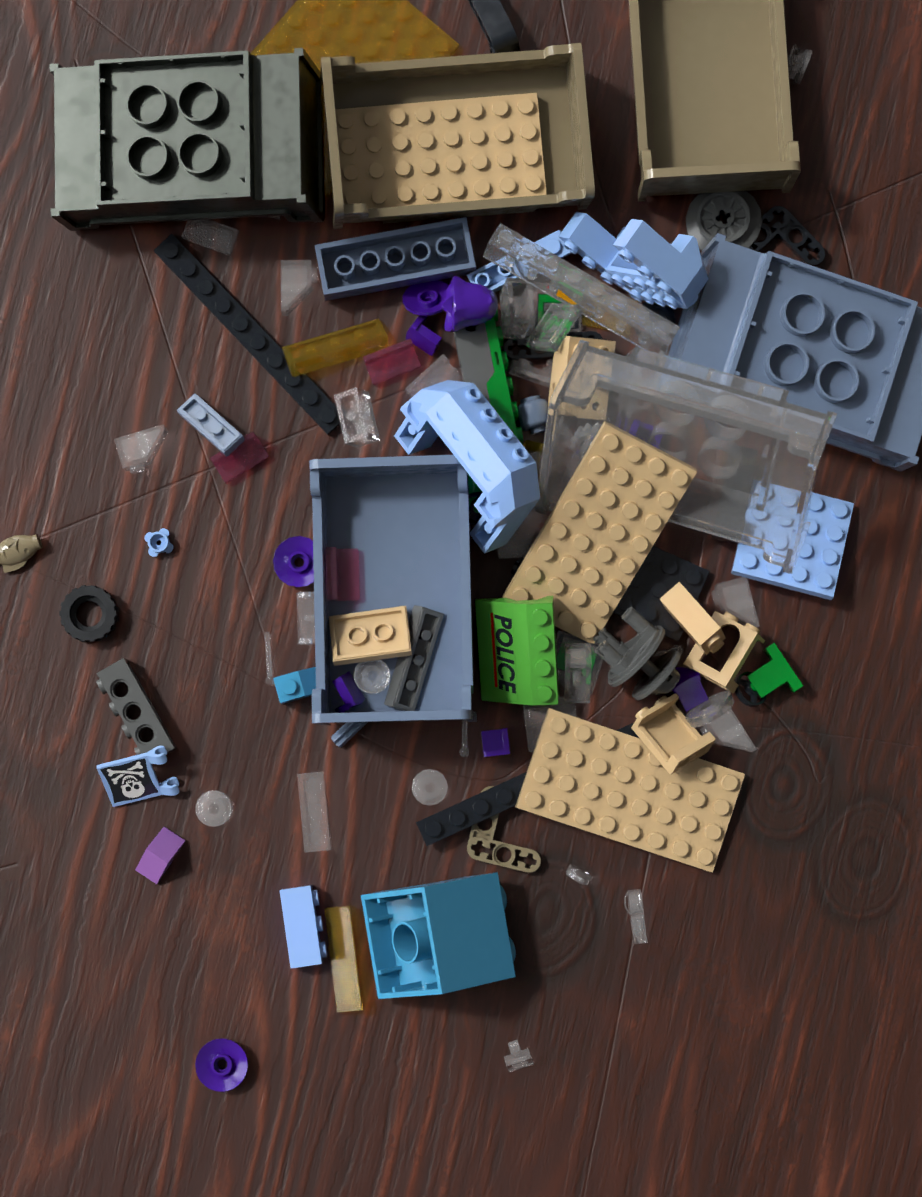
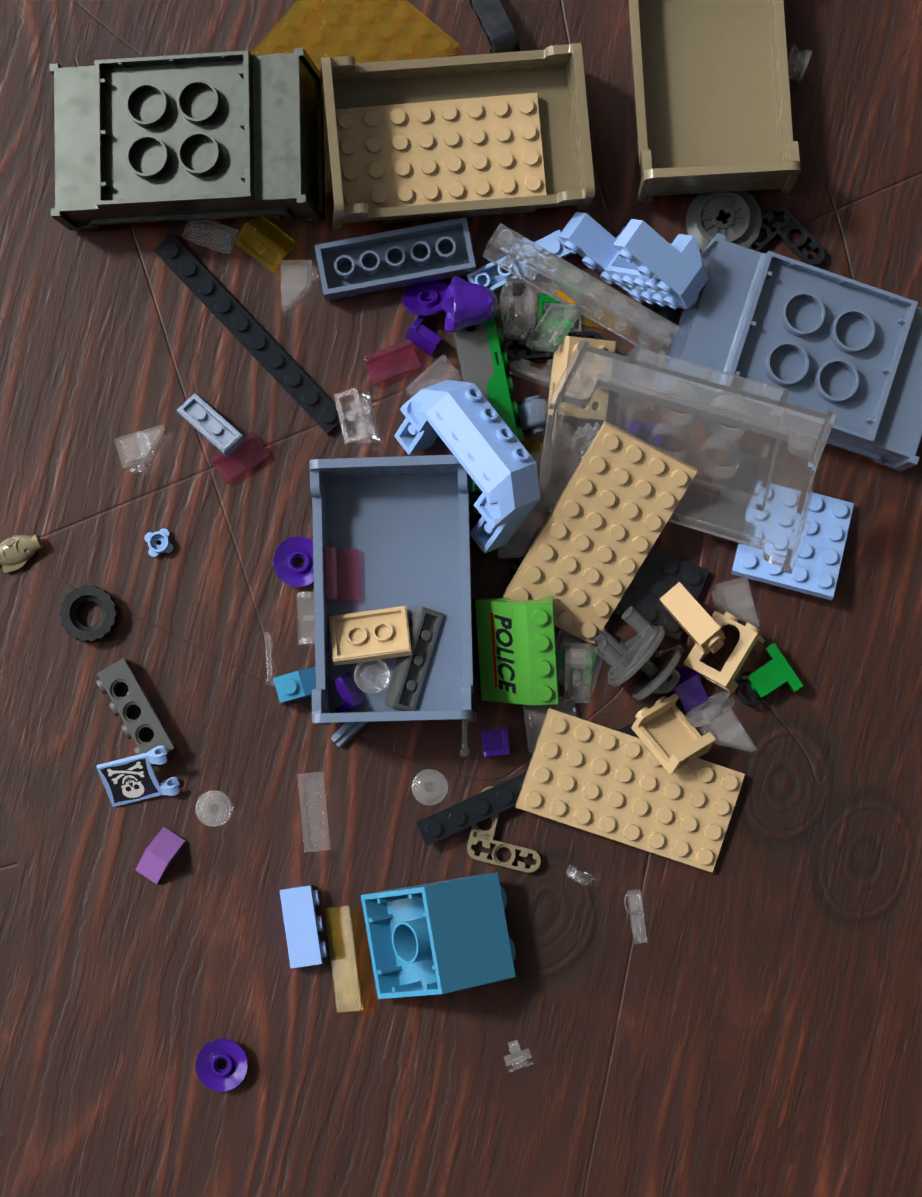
clear yellow slope [282,319,388,377] -> none
none -> clear yellow panel [234,216,298,273]

